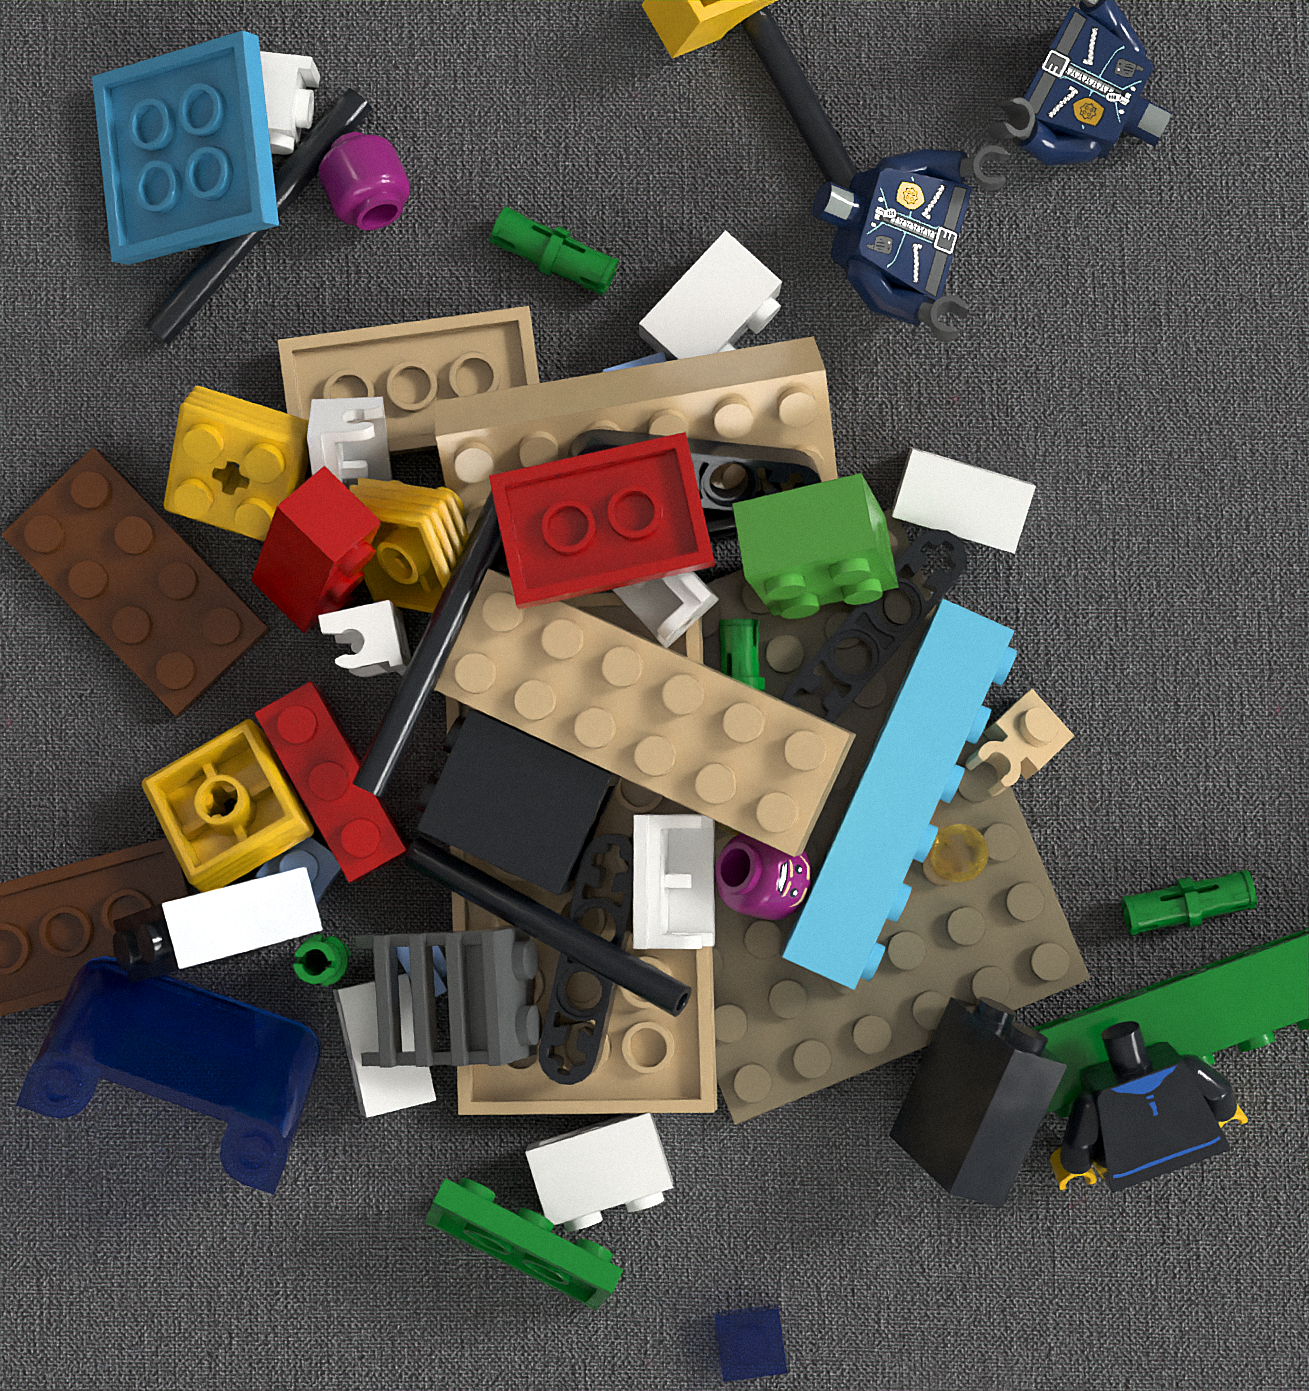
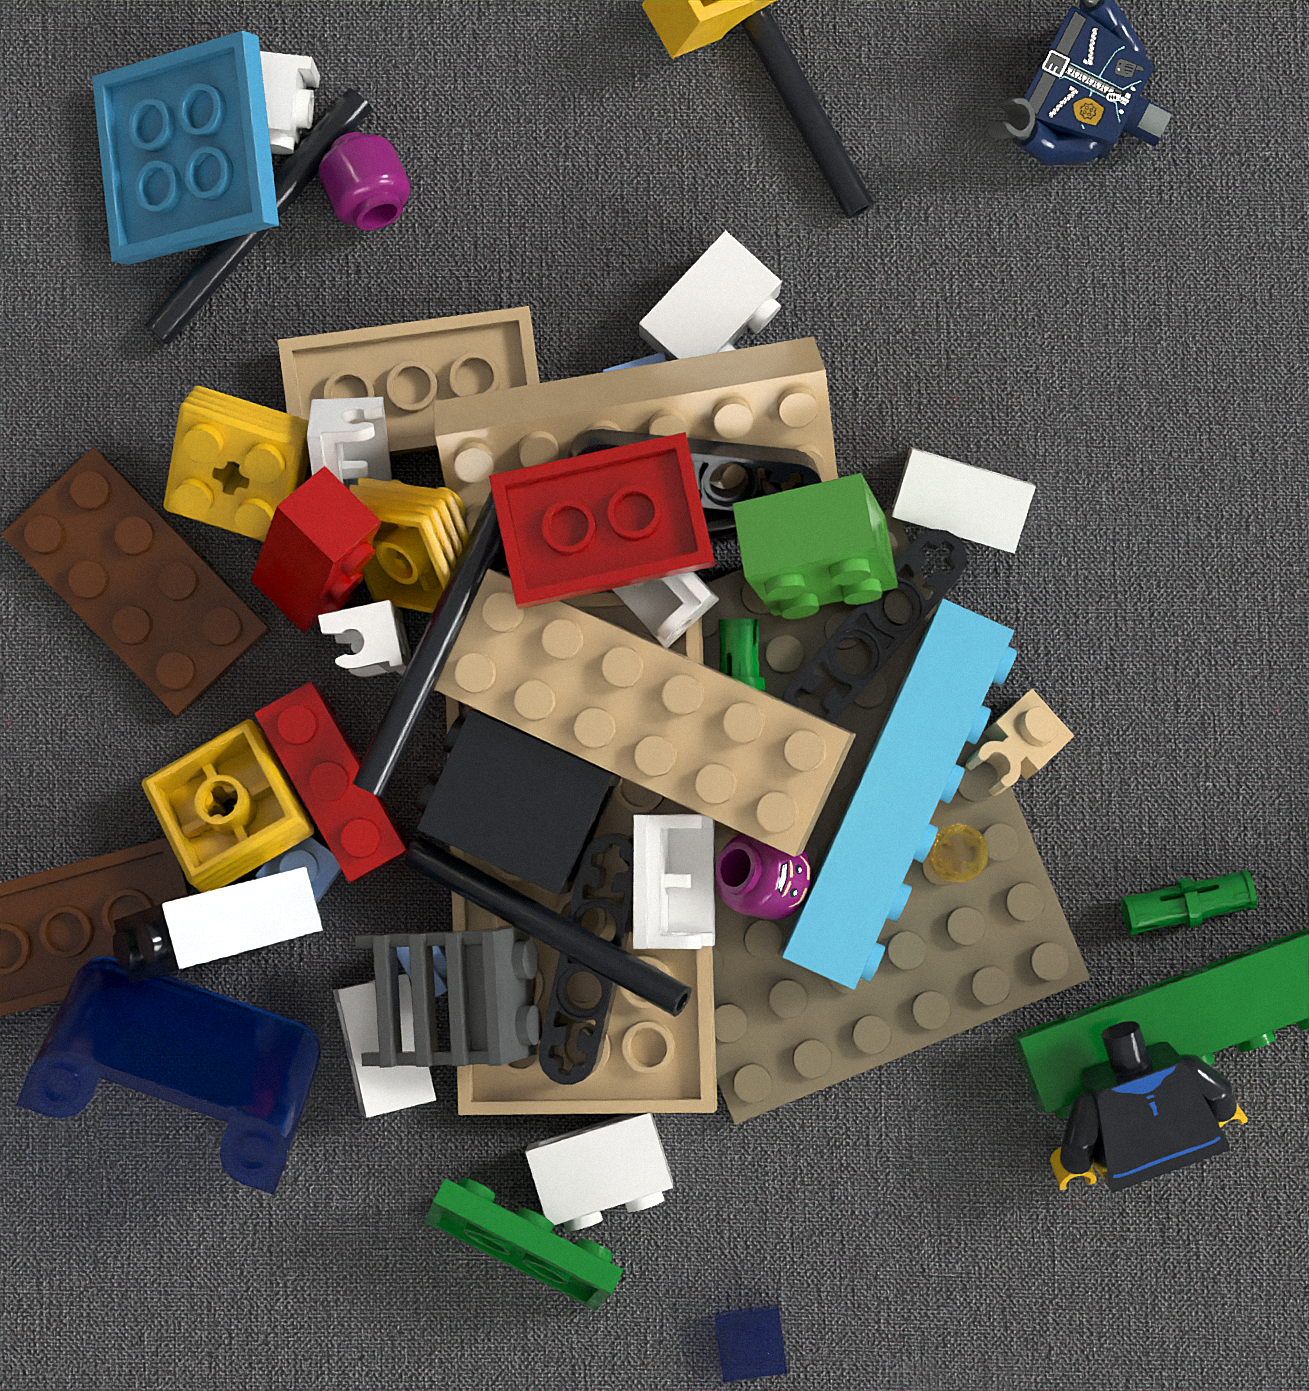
green pin [293,934,351,986] -> none
green pin [489,206,620,297] -> none
dark blue torso [812,145,1009,343] -> none
black brick [889,997,1067,1208] -> none

